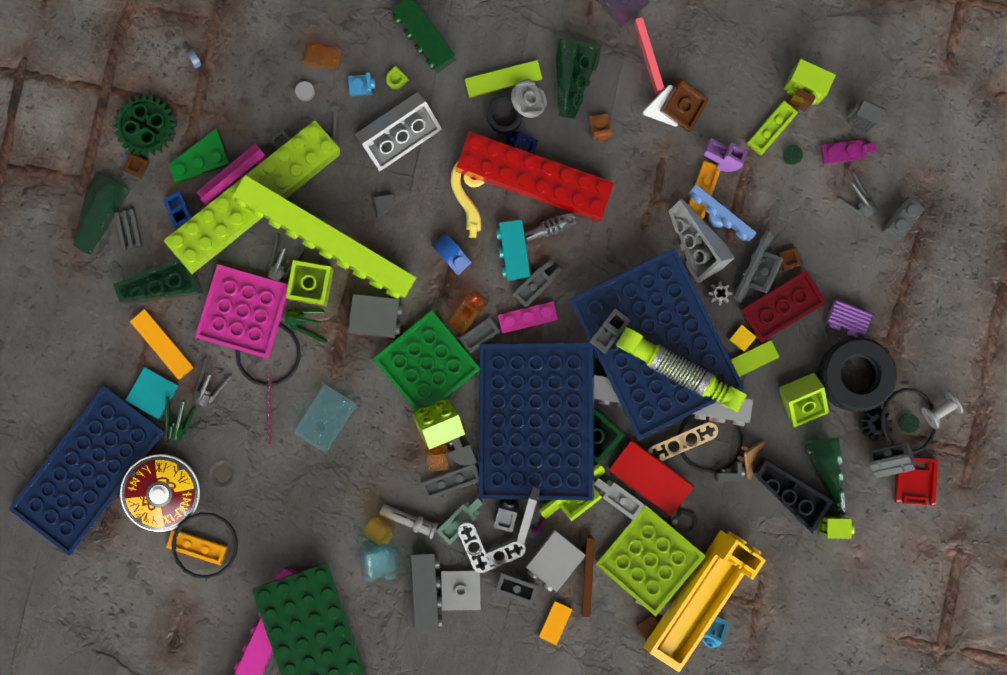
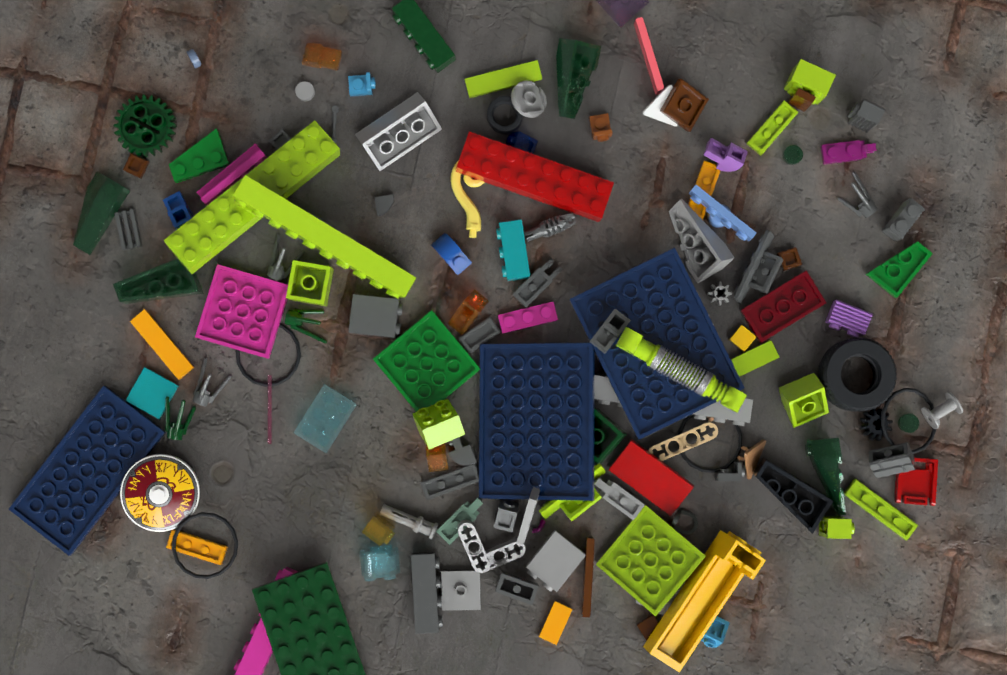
lime tile [386,65,409,89] -> none
none -> lime tile [843,479,918,541]
none -> green wing [865,242,933,298]

